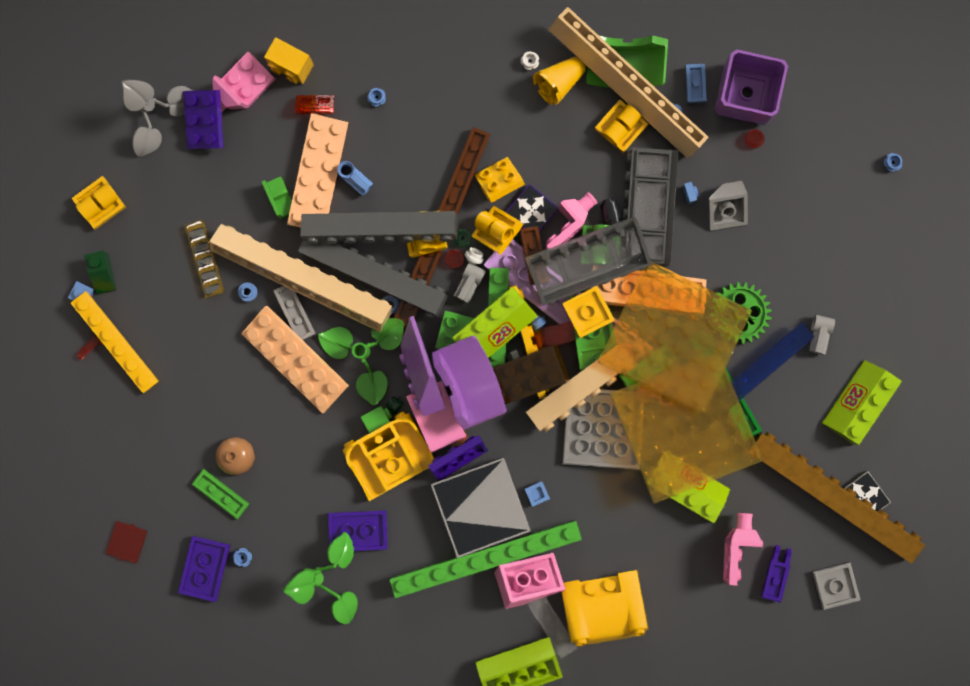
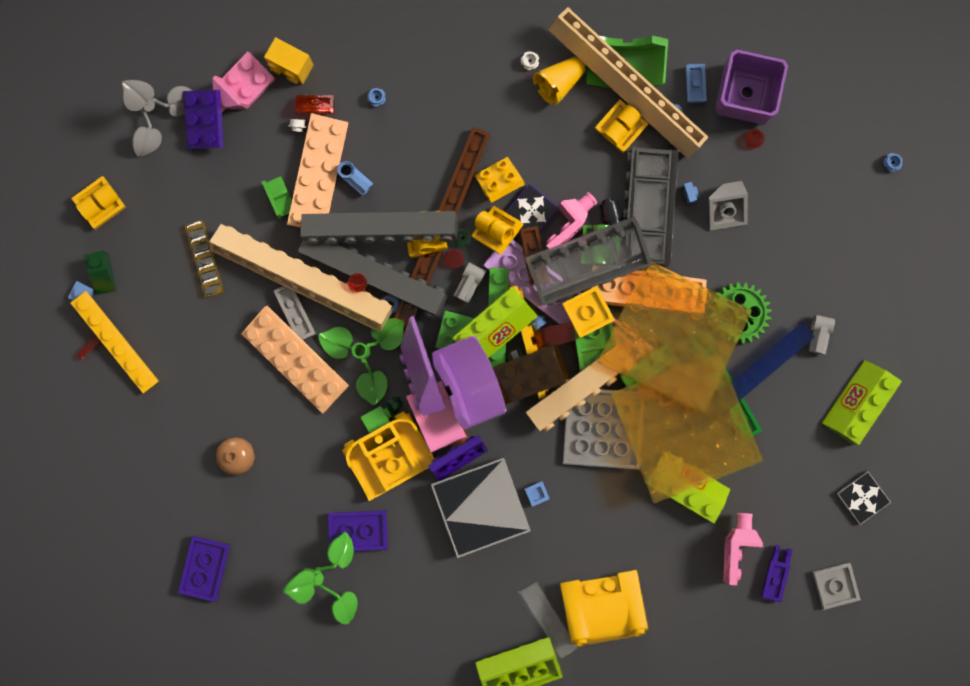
clear red piece [106,521,148,563] -> none
bright green tile [191,469,250,519] -> none
medium blue plate [233,548,252,567] -> none
medium blue plate [238,282,257,302] -> none
bright green brick [390,520,582,598] -> none
white plate [465,247,483,265] -> none
bright pink slope [494,553,565,609] -> none
pearl gold brick [747,432,925,564] -> none
none -> white plate [288,119,307,131]
none -> clear red plate [348,273,367,292]

